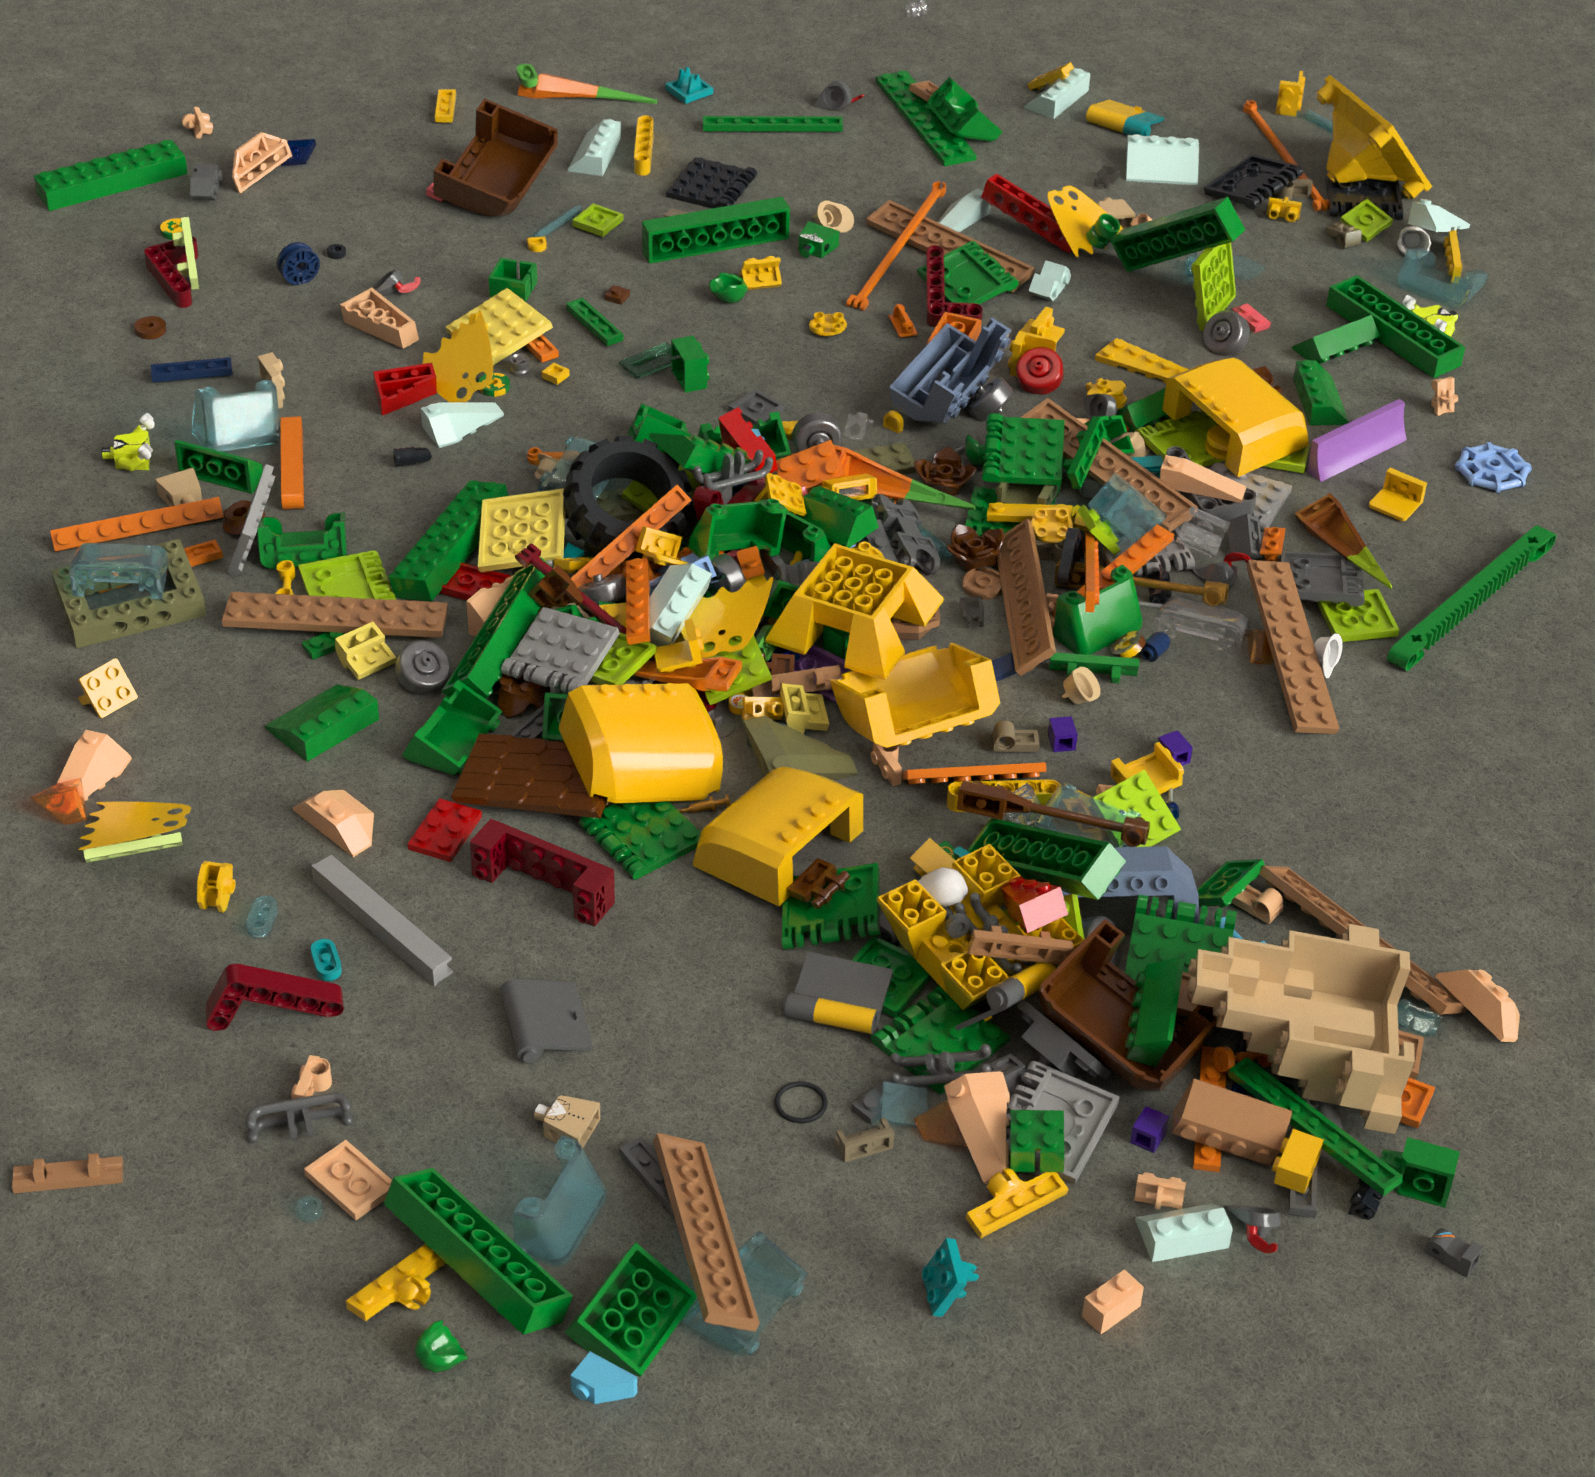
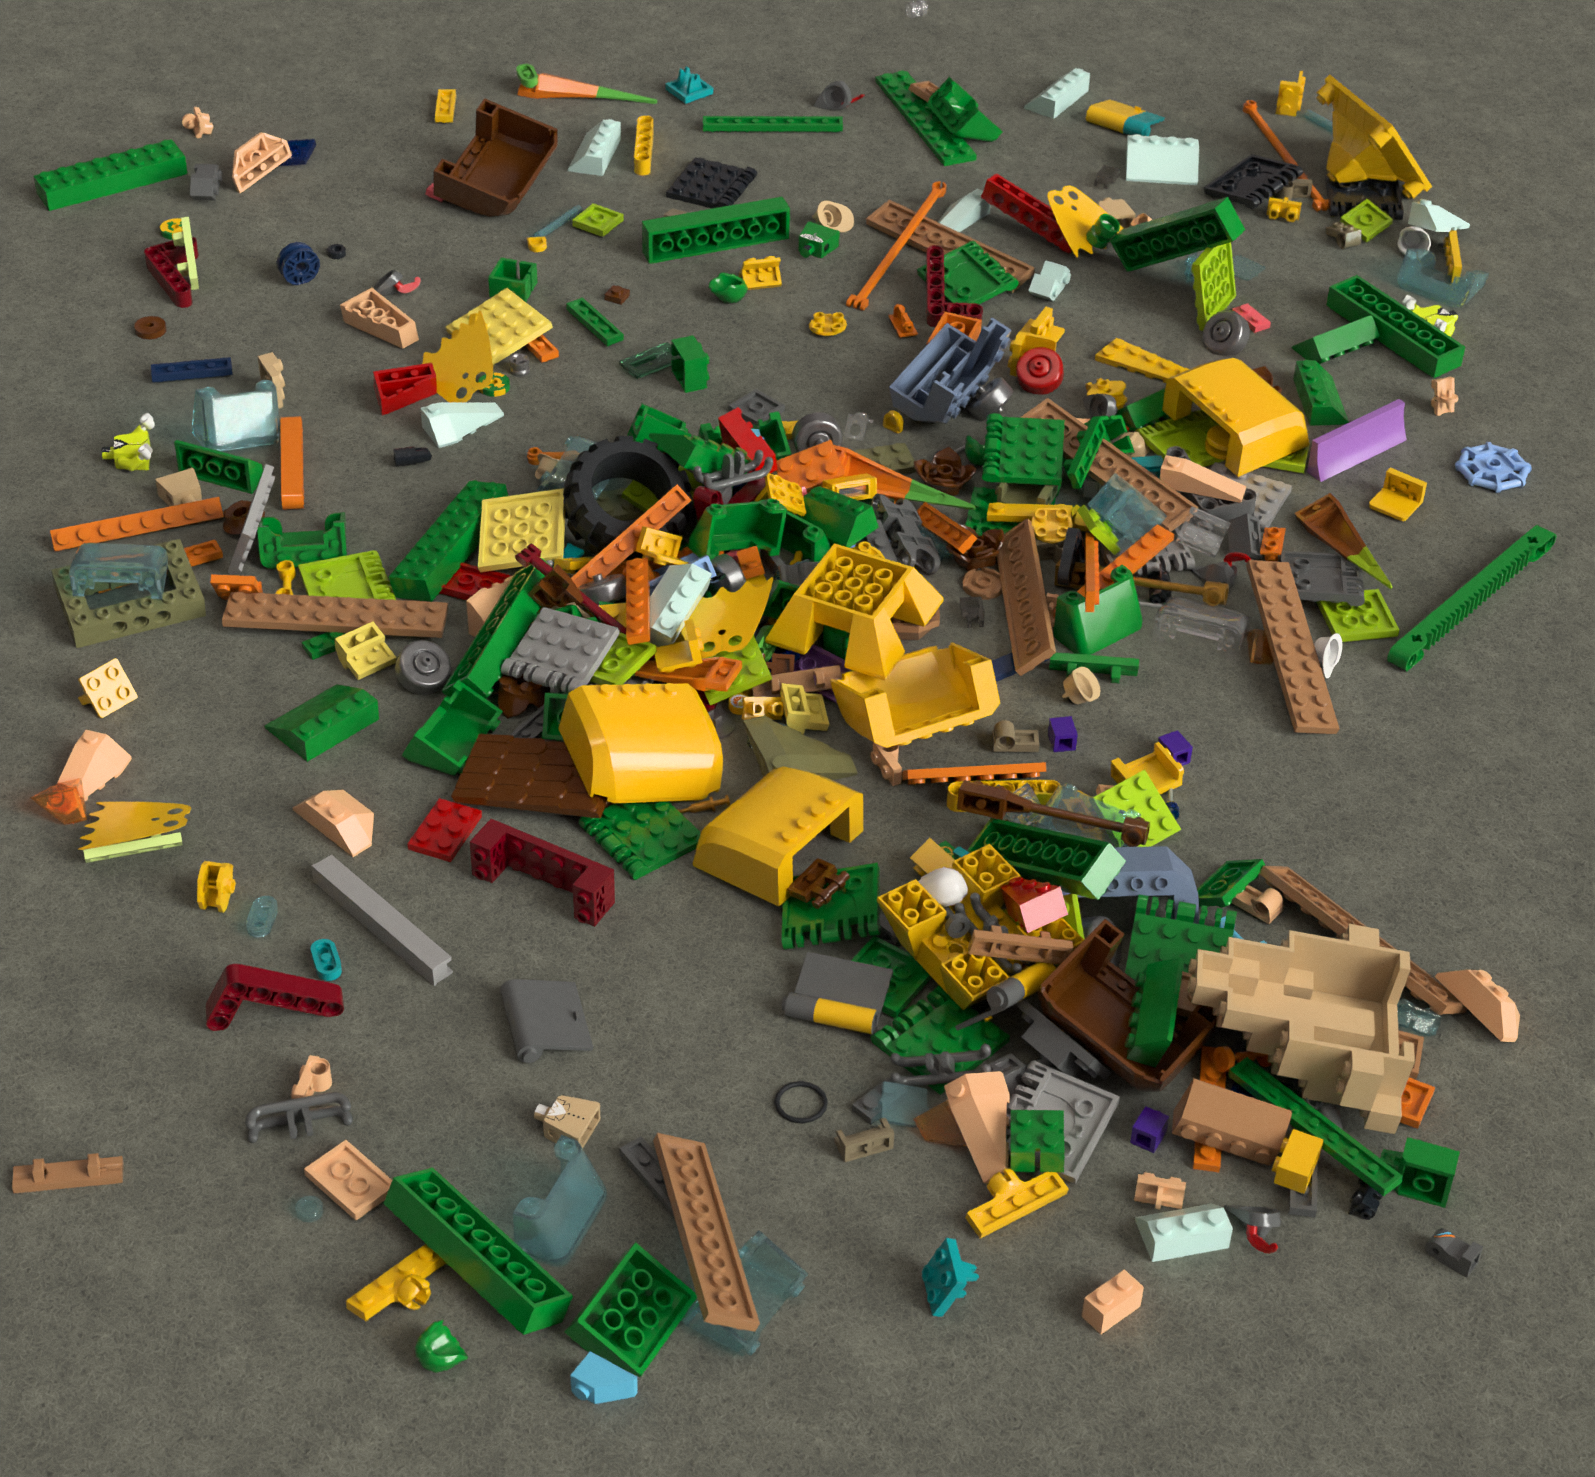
yellow plate [542,363,570,385] -> none
yellow plate [1027,62,1074,90] -> none
piece [1111,631,1146,658] -> none
dark blue brick [1140,632,1170,662] -> none
none -> orange plate [210,574,263,600]
none -> orange plate [917,502,977,554]

